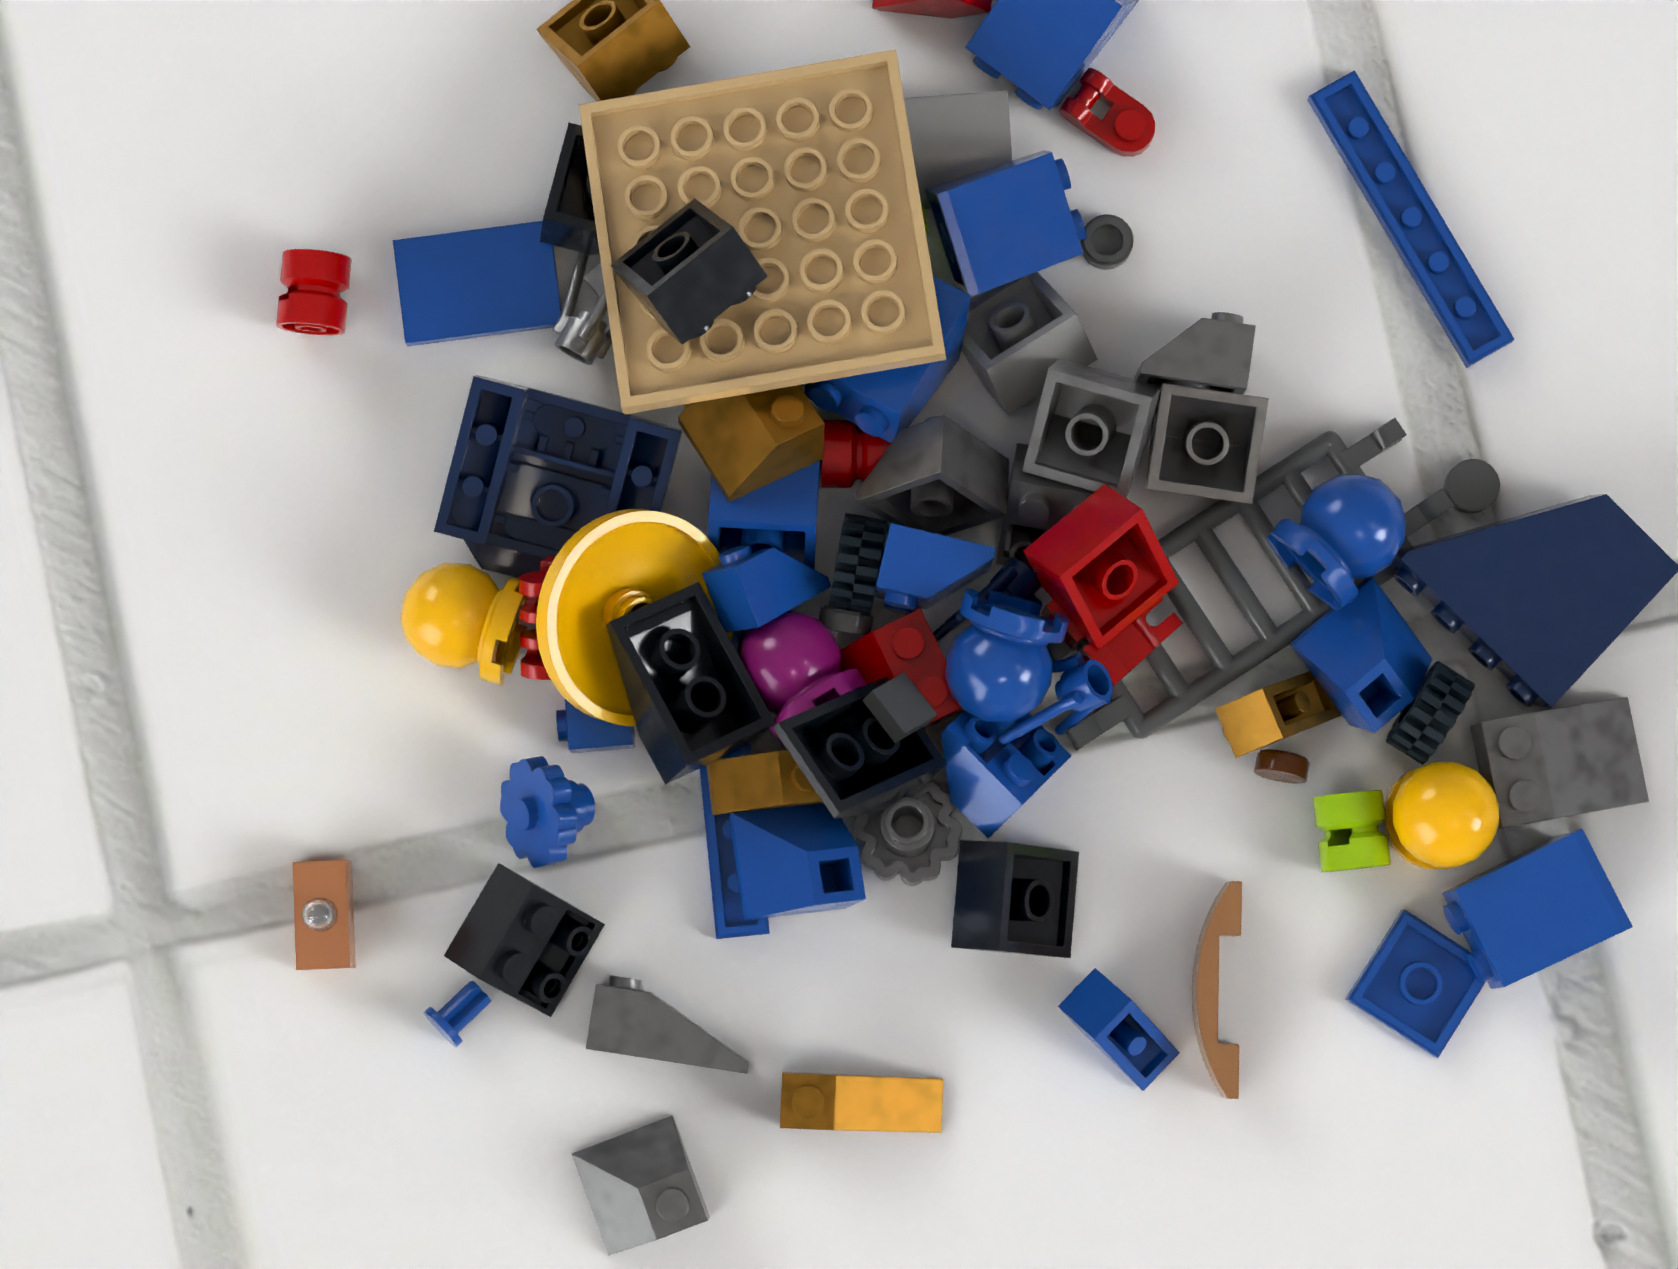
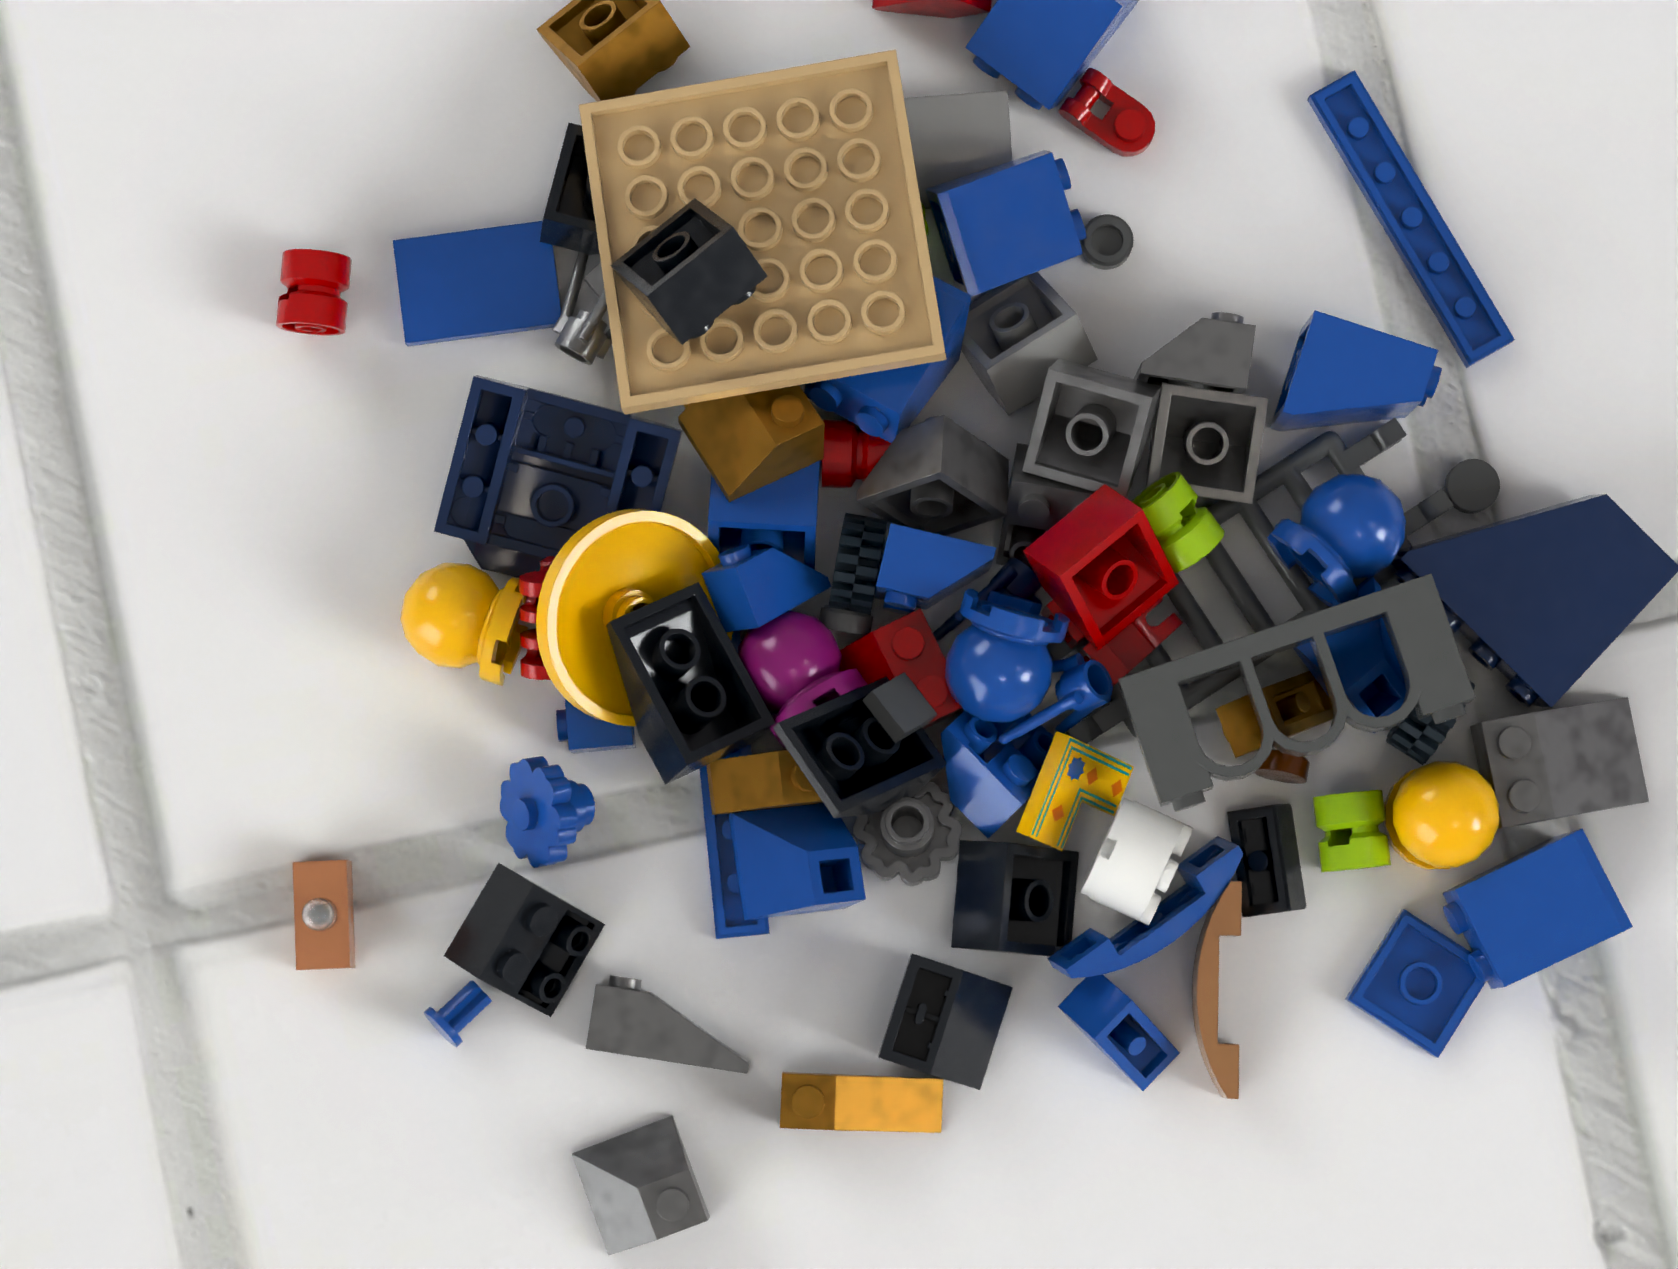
none -> black slope [878,954,1013,1090]
none -> yellow tile [1016,731,1134,851]
none -> blue slope [1047,836,1243,978]
none -> white brick [1080,798,1193,926]
none -> dark grey fence [1118,573,1476,812]
none -> lime wheel [1131,471,1225,573]
none -> black slope [1227,803,1306,918]
none -> blue slope [1270,310,1442,431]

